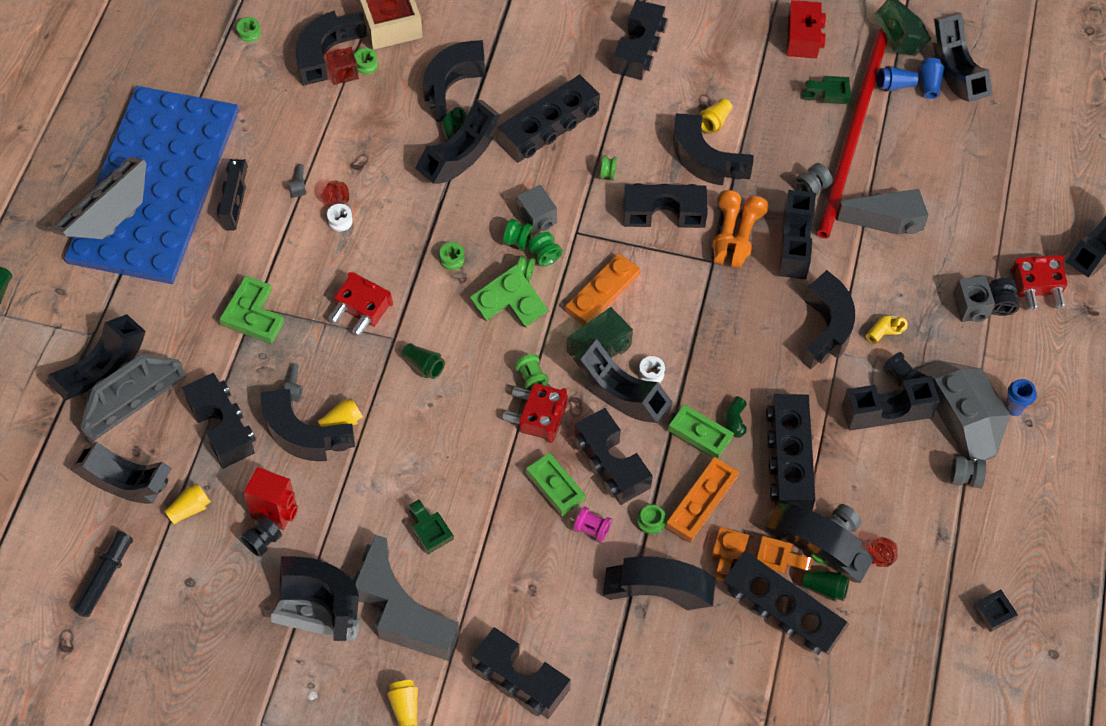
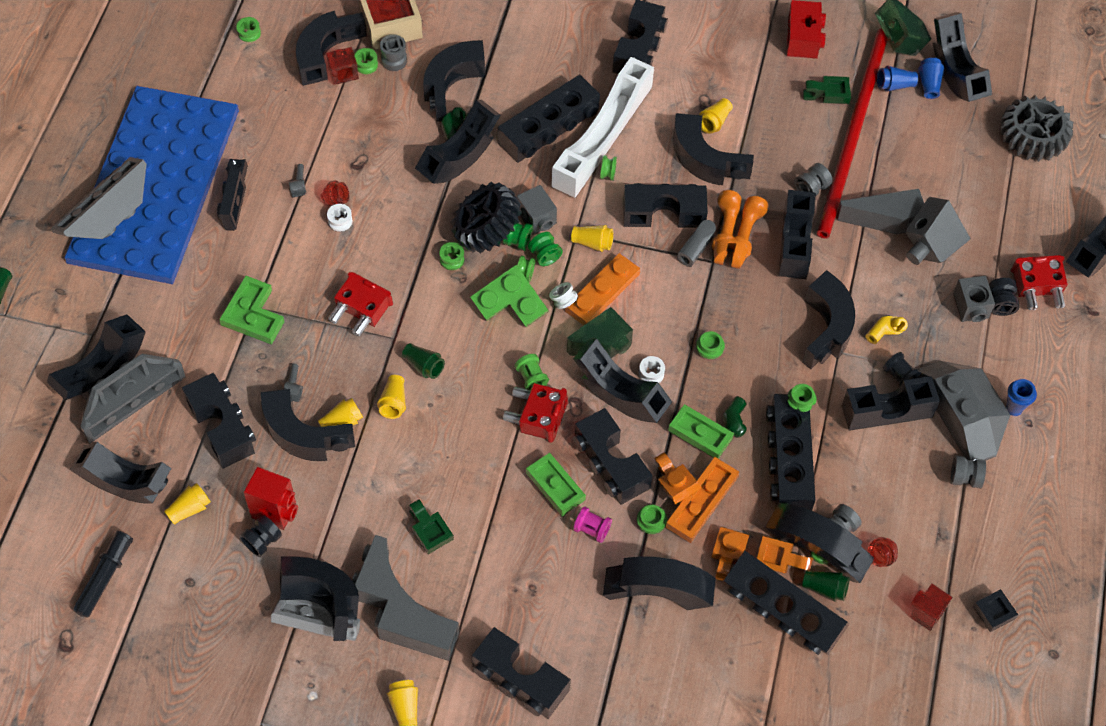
none -> yellow cone [377,375,406,419]
none -> dark grey wheel [380,34,407,71]
none -> black gear [450,182,522,254]
none -> white bush [549,282,578,309]
none -> white arch [552,57,654,198]
none -> yellow cone [571,225,614,252]
none -> orange plate [654,452,700,505]
none -> dark grey bar [677,220,716,267]
none -> bright green plate [696,331,725,359]
none -> bright green plate [788,384,817,412]
none -> torso [906,197,971,265]
none -> clear red plate [910,584,953,632]
none -> dark grey gear [1000,94,1073,162]

